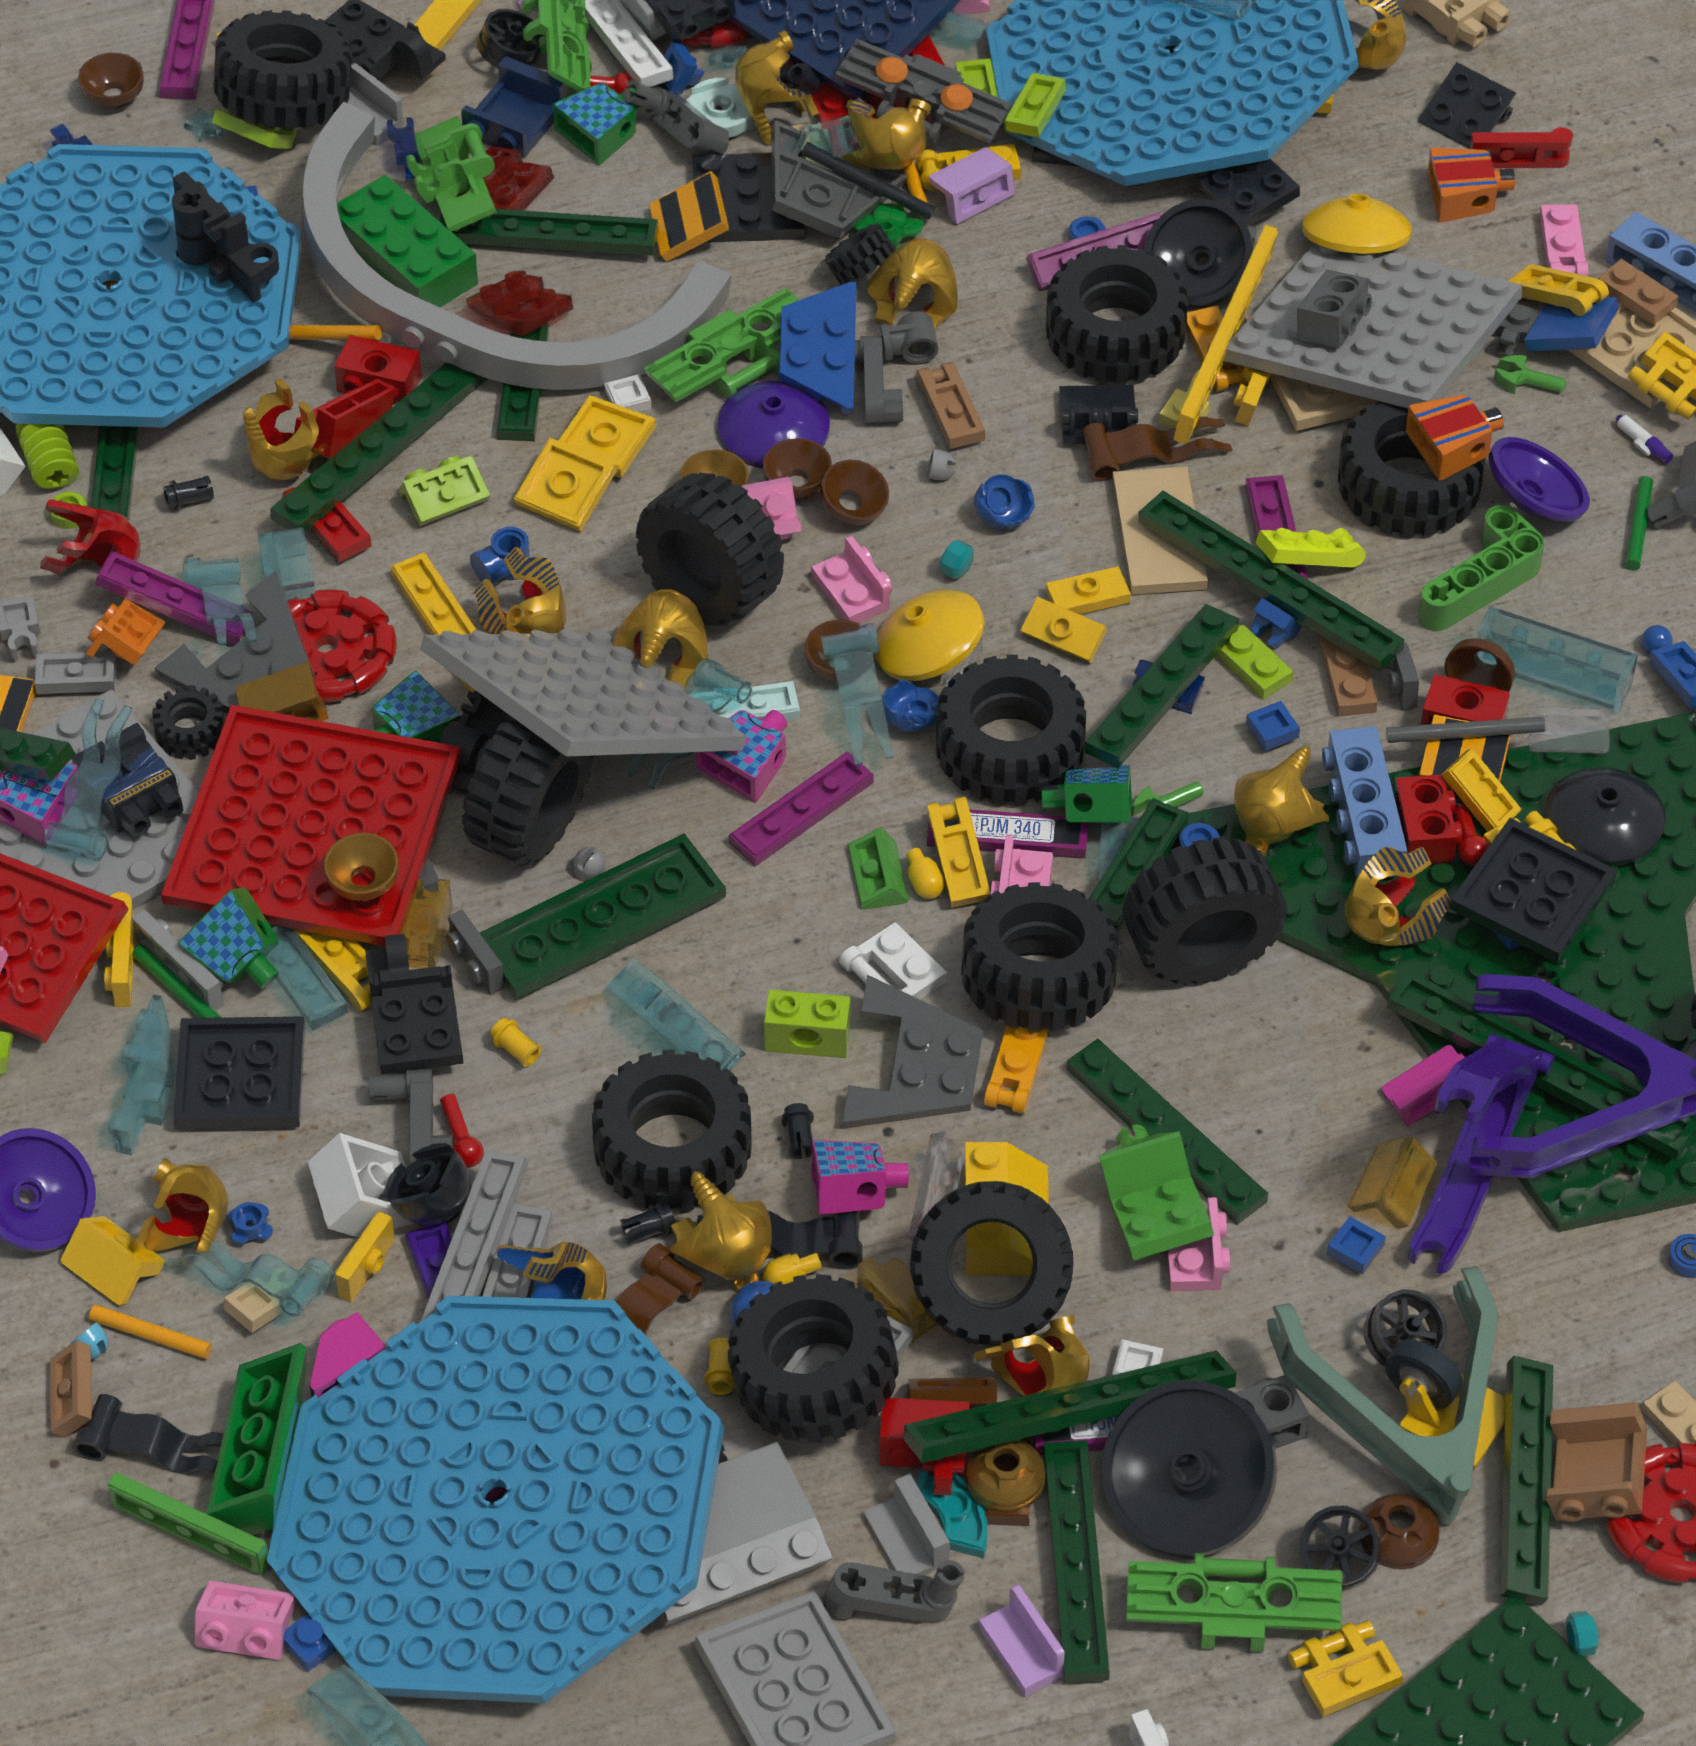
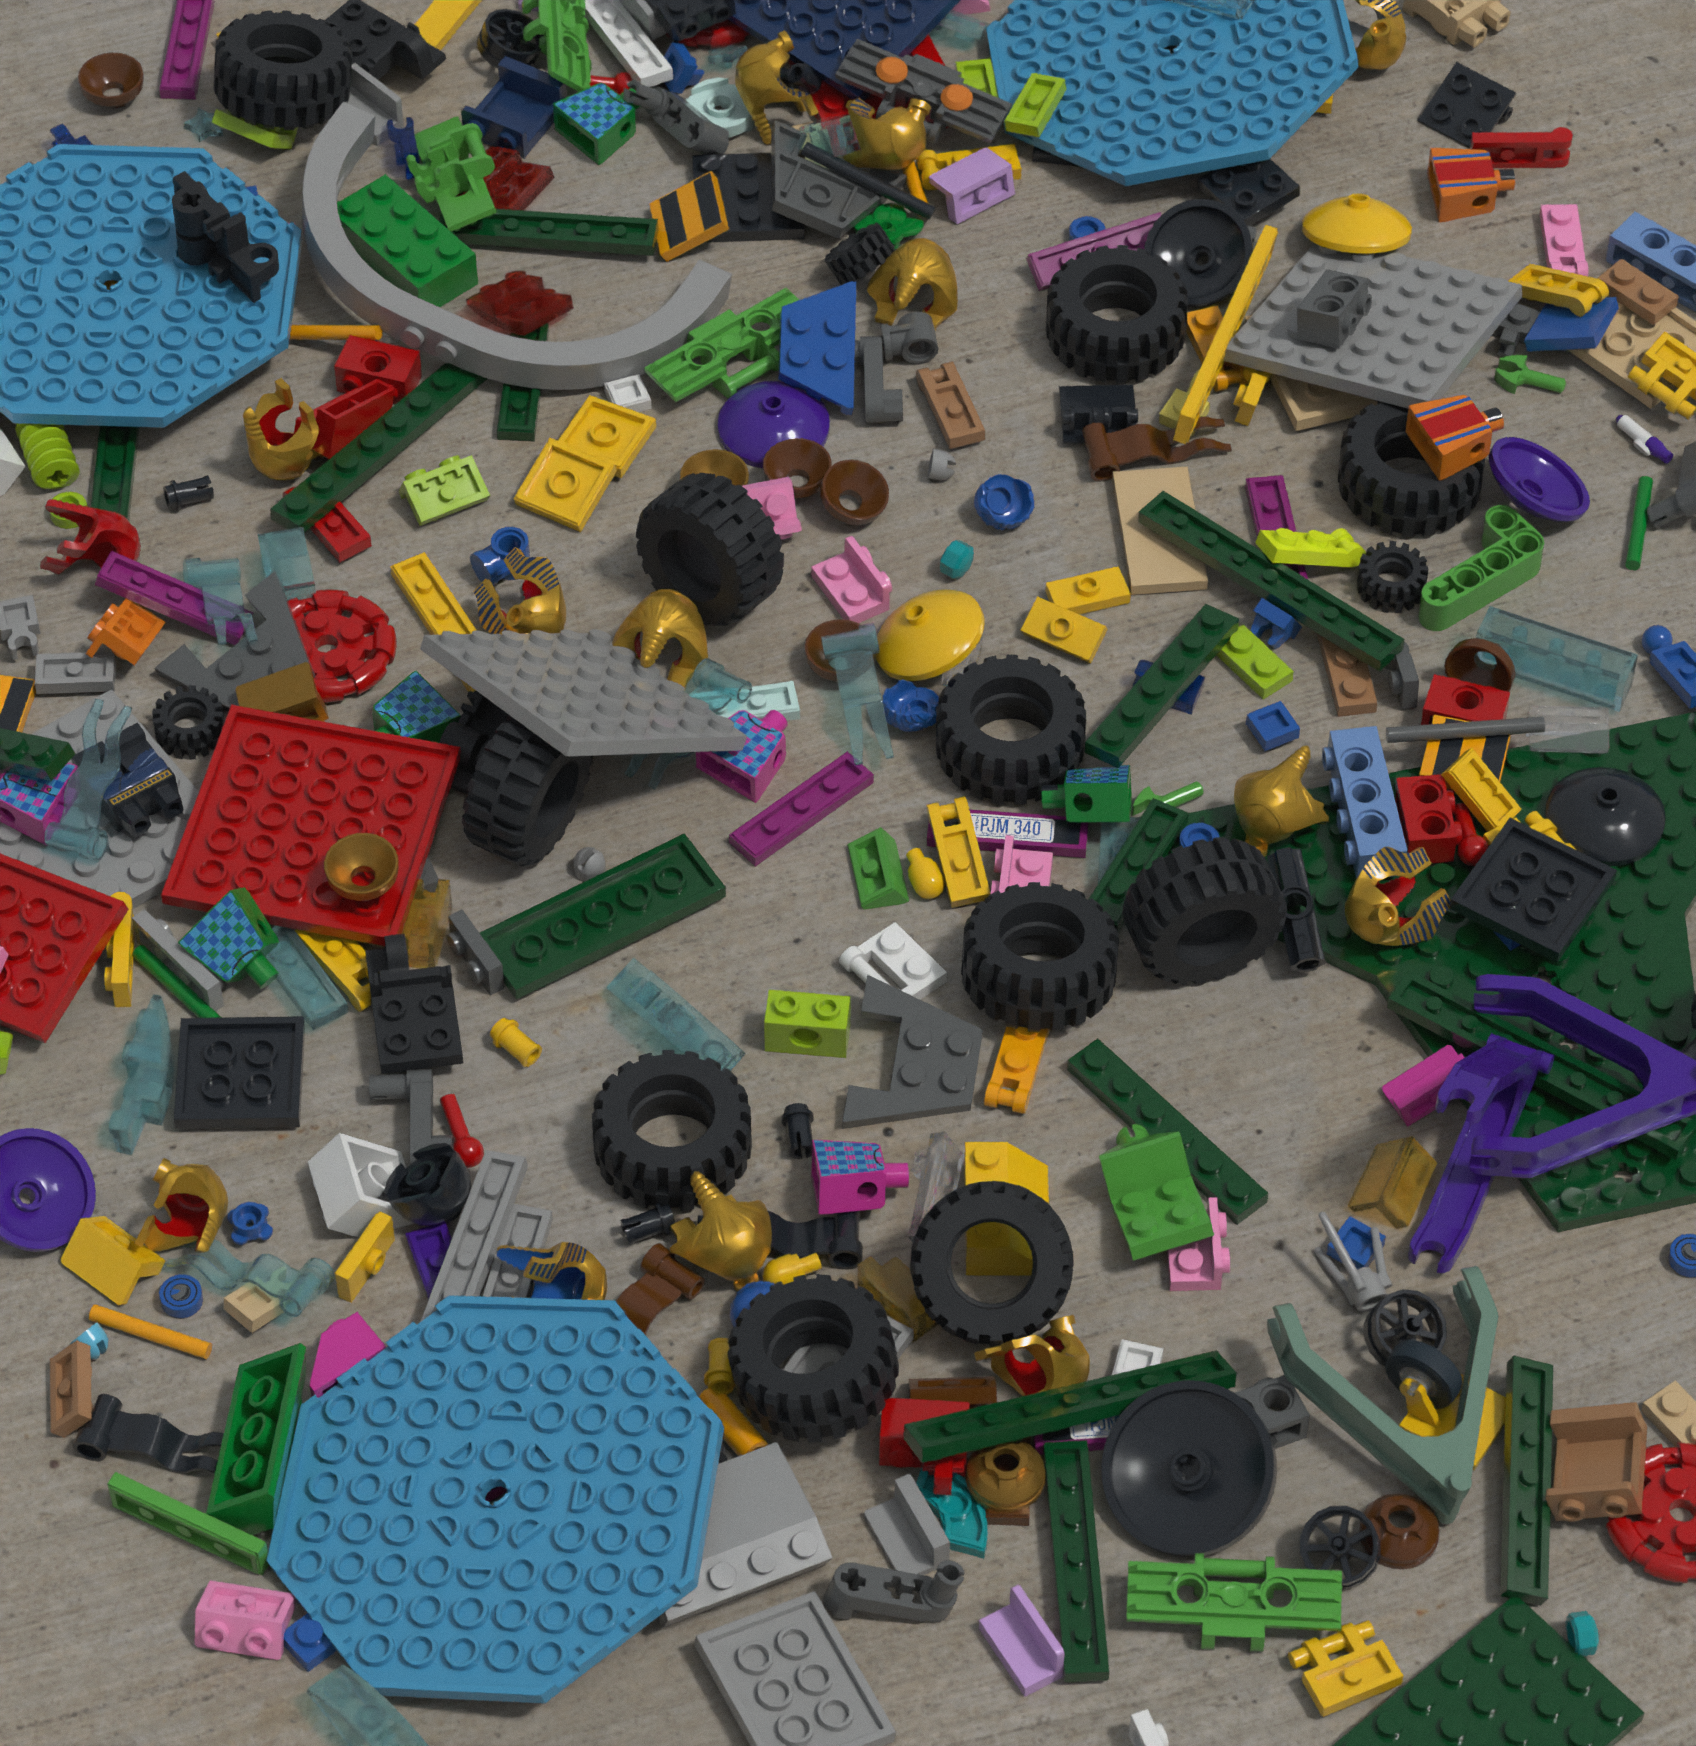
none -> blue tile [159,1274,203,1318]
none -> light orange cylinder [699,1388,768,1456]
none -> black piece [1267,847,1326,973]
none -> light grey plant [1314,1211,1392,1312]
none -> black tyre [1357,541,1428,613]

